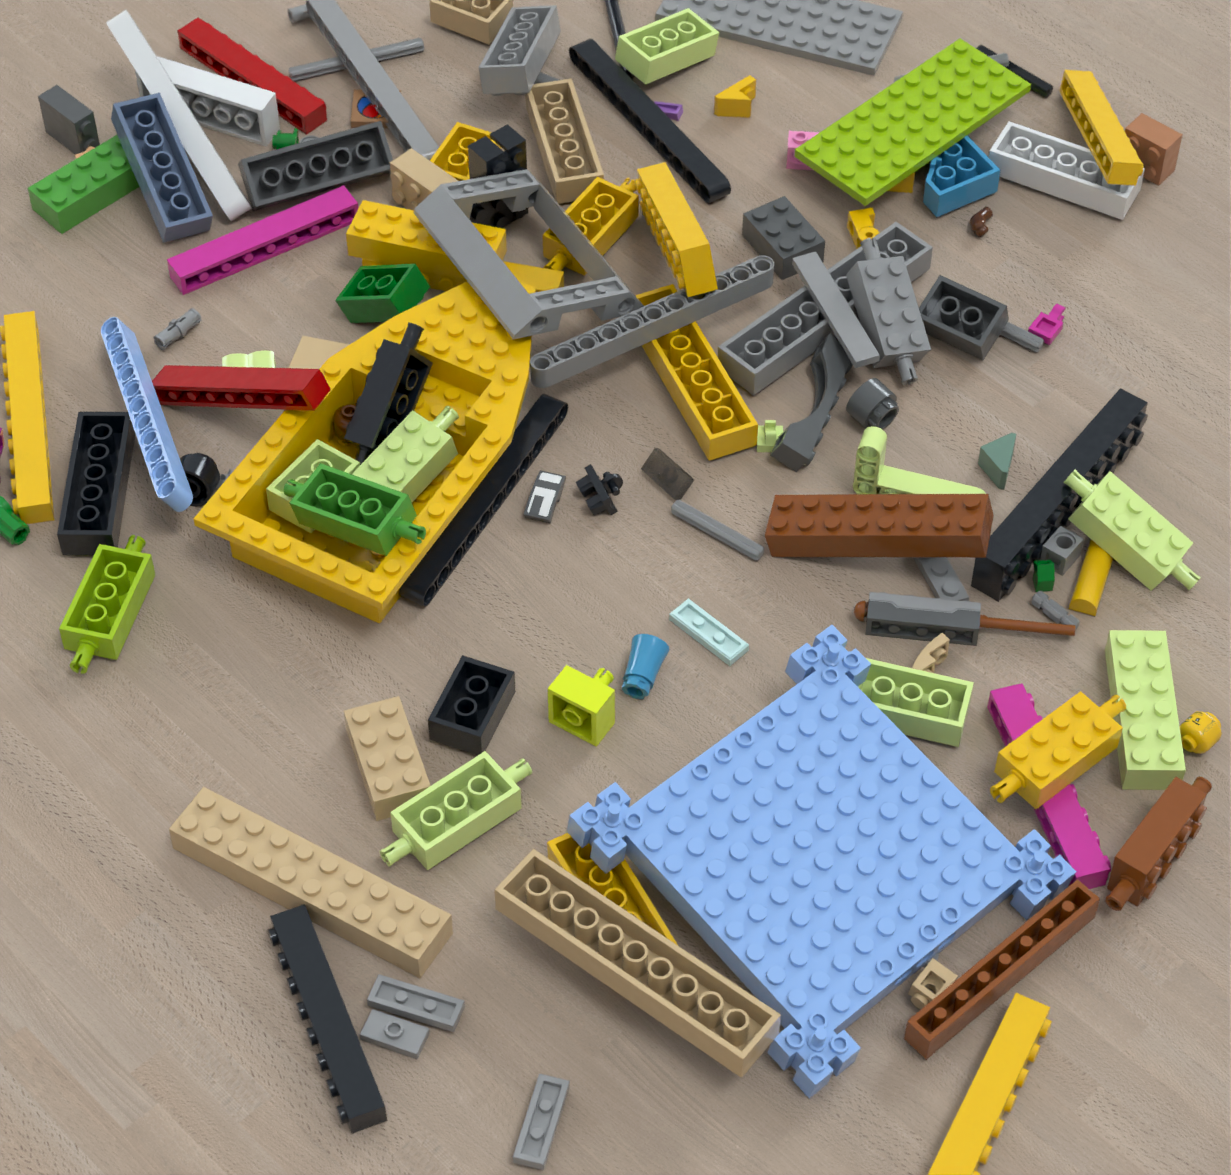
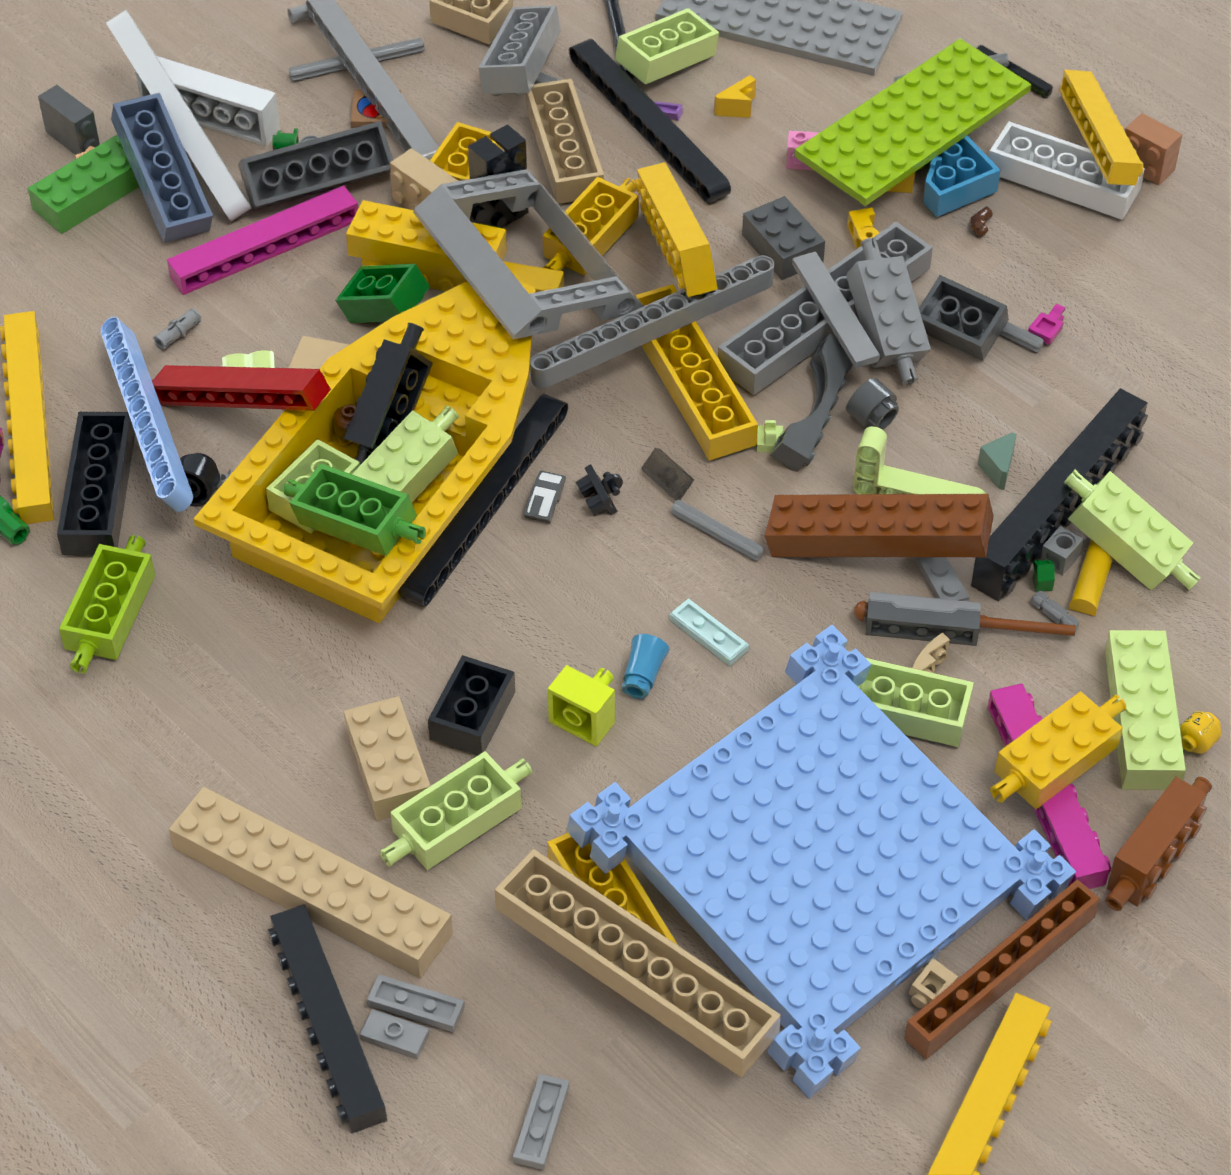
red brick [177,17,327,135] -> none

